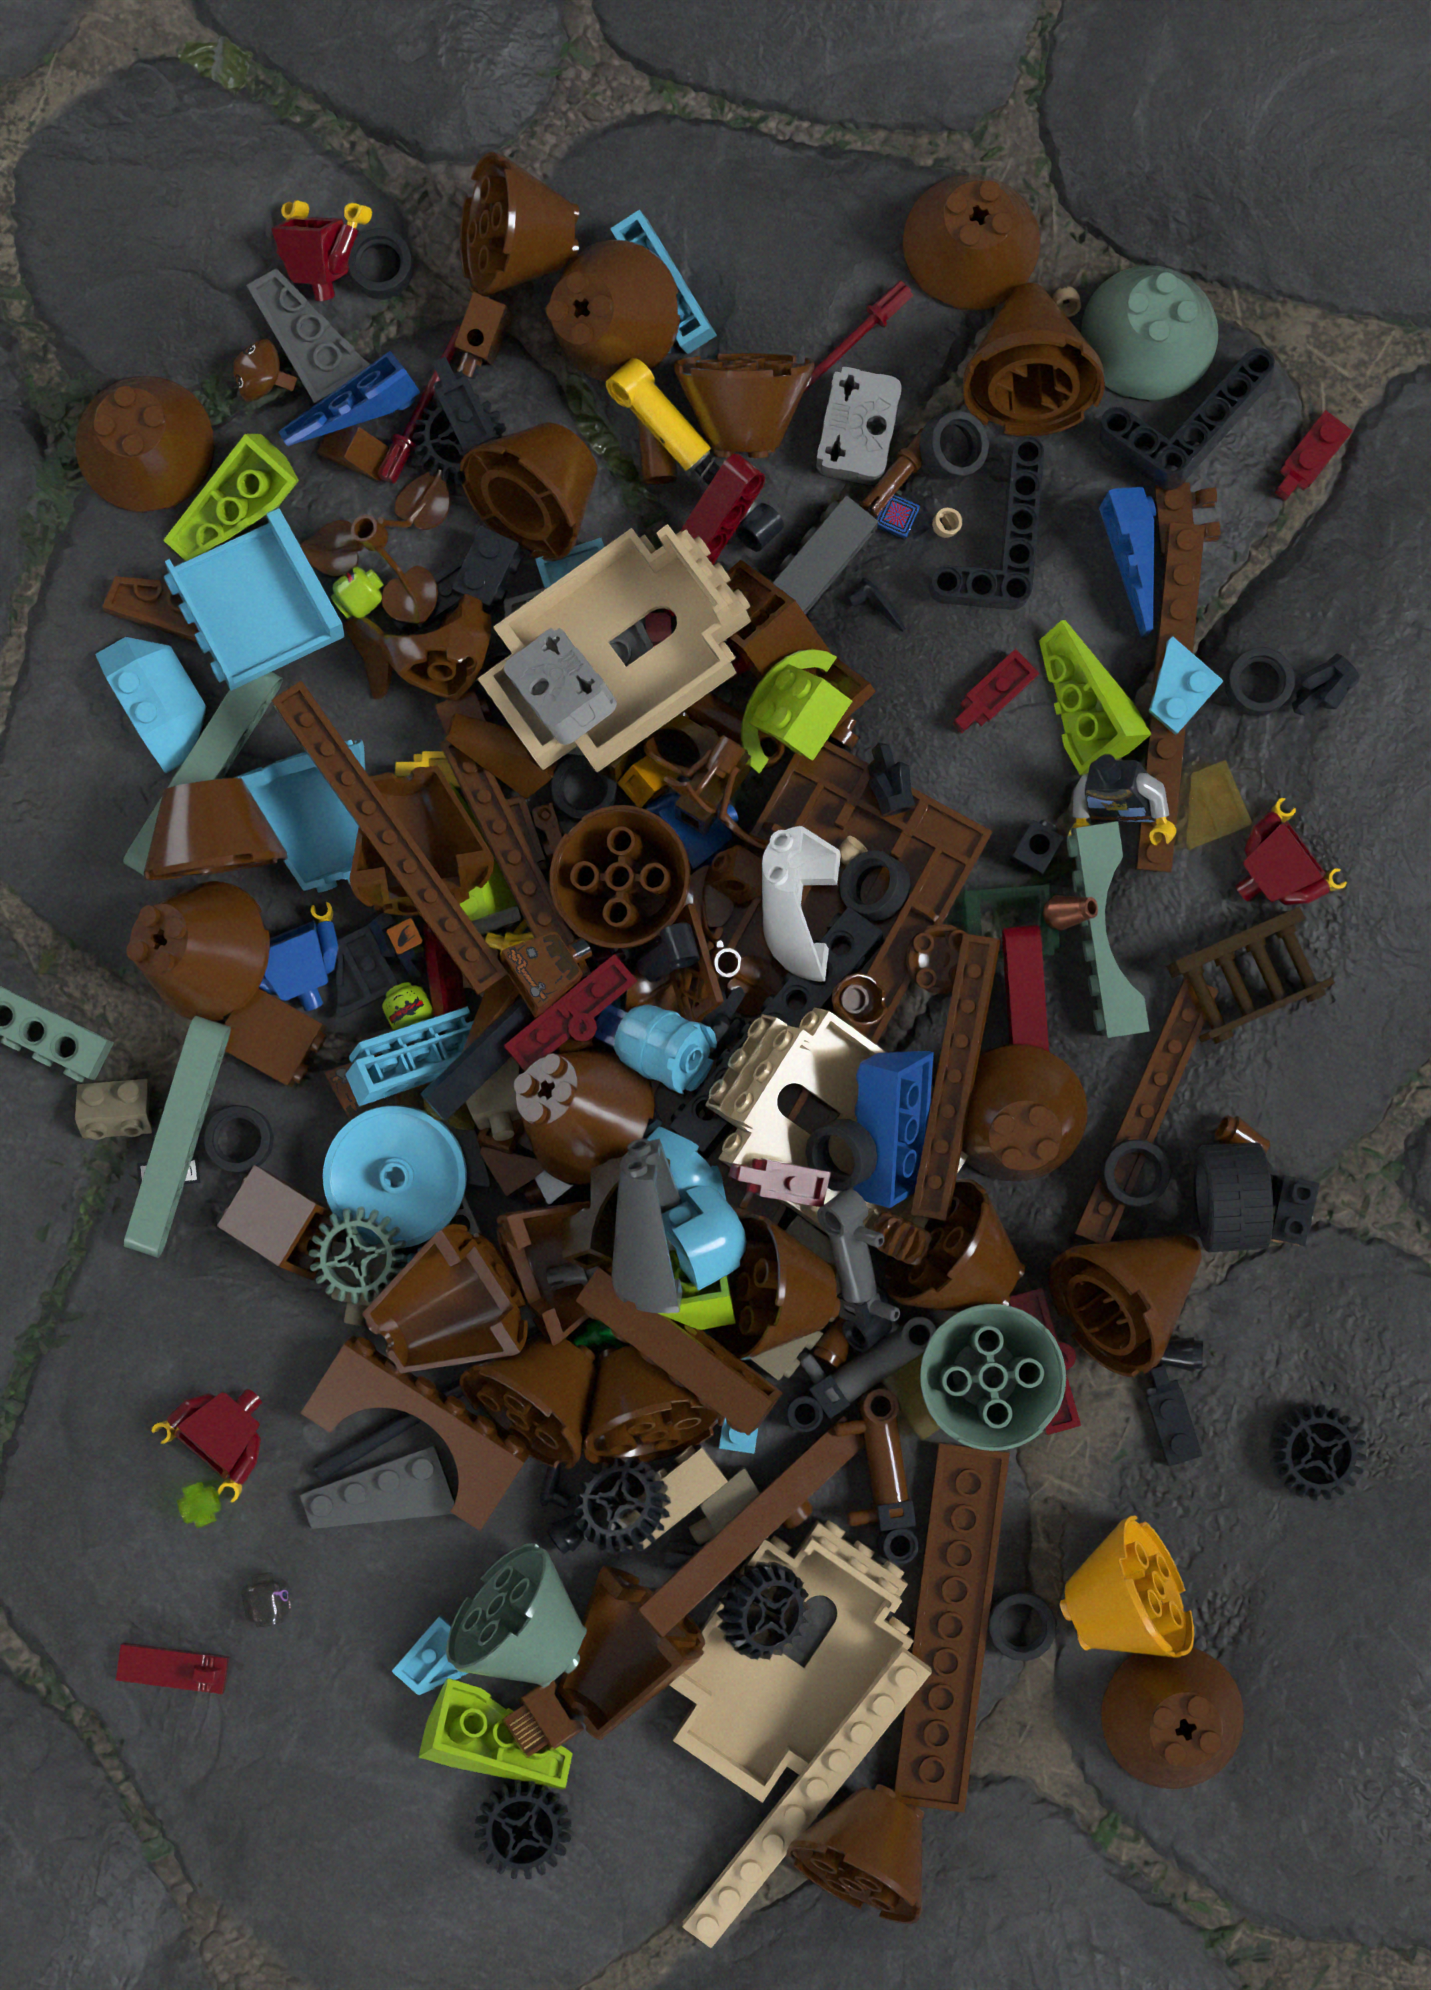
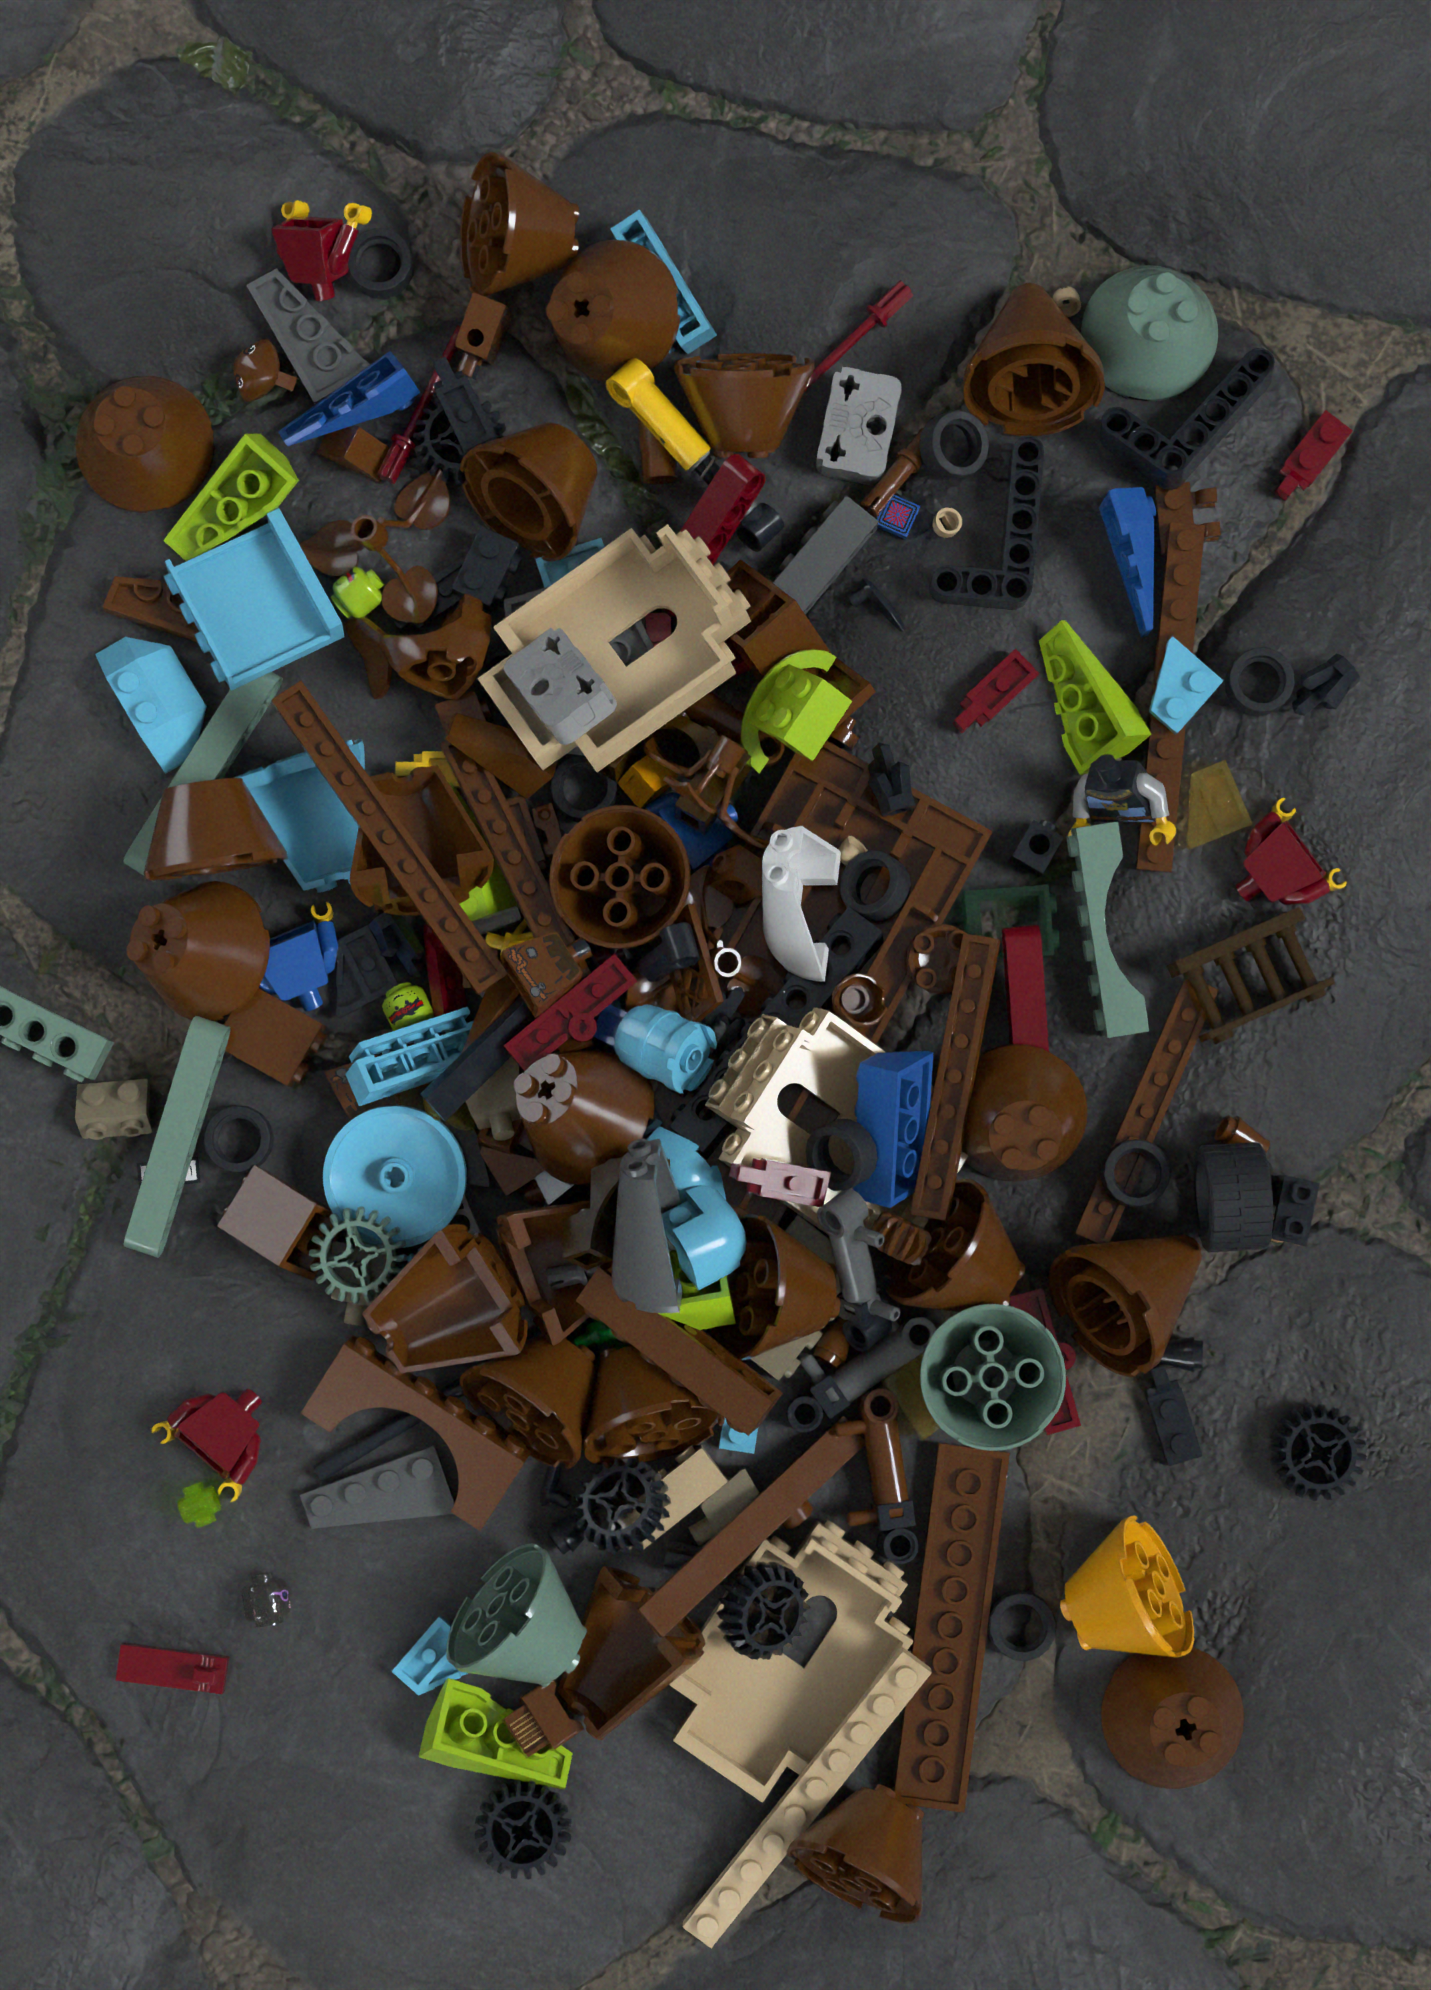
orange sticker [387,918,422,954] -> none
reddish brown cone [903,175,1040,310] -> none
copper cone [1043,895,1098,930] -> none

